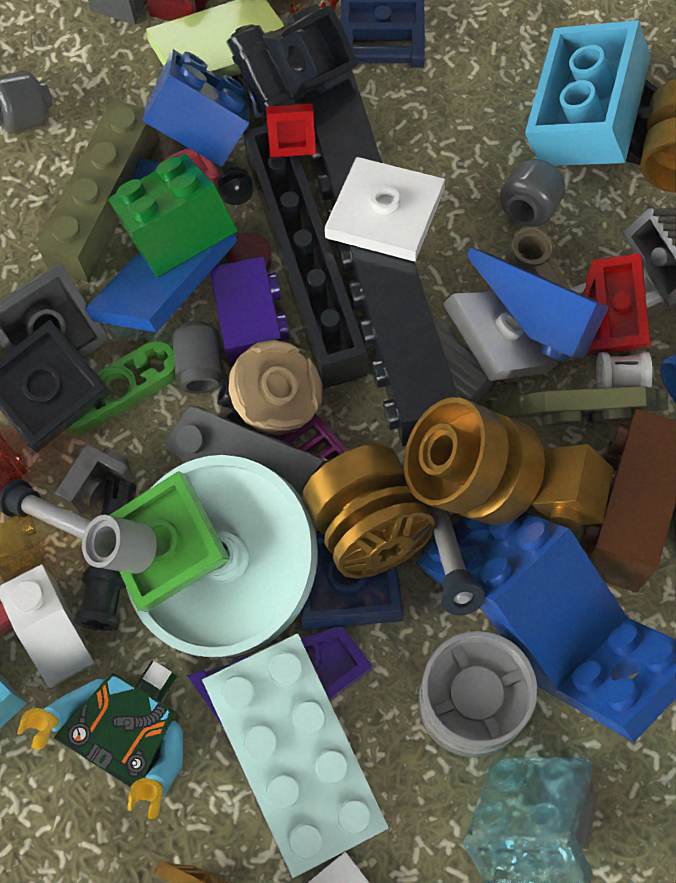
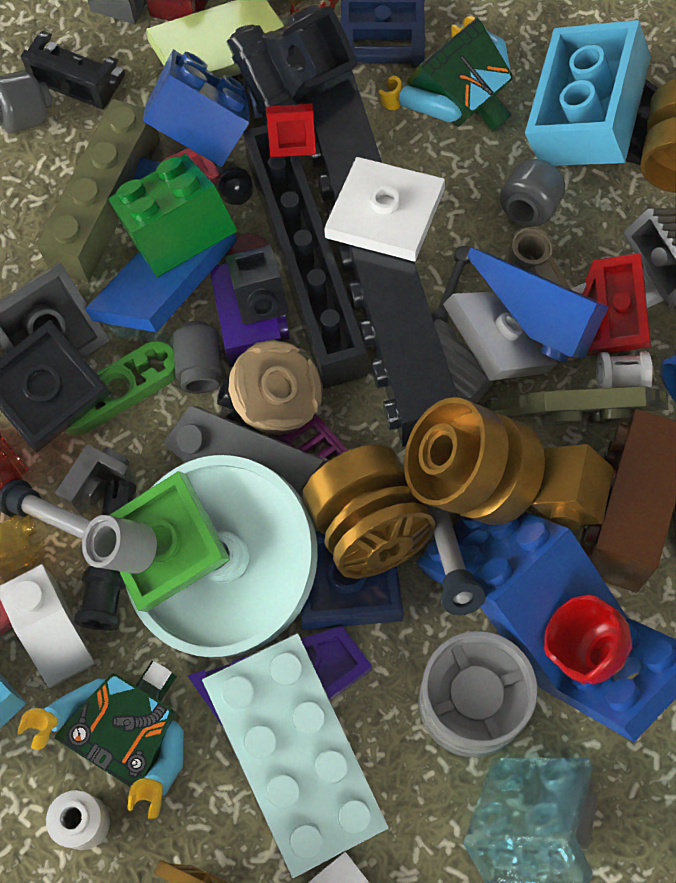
none -> black hinge [21,31,125,110]
none -> white brick [46,790,110,850]
none -> black bracket [225,245,288,325]
none -> torso [378,16,513,132]
none -> dark grey hinge [431,246,470,323]
none -> red hair [544,595,632,685]

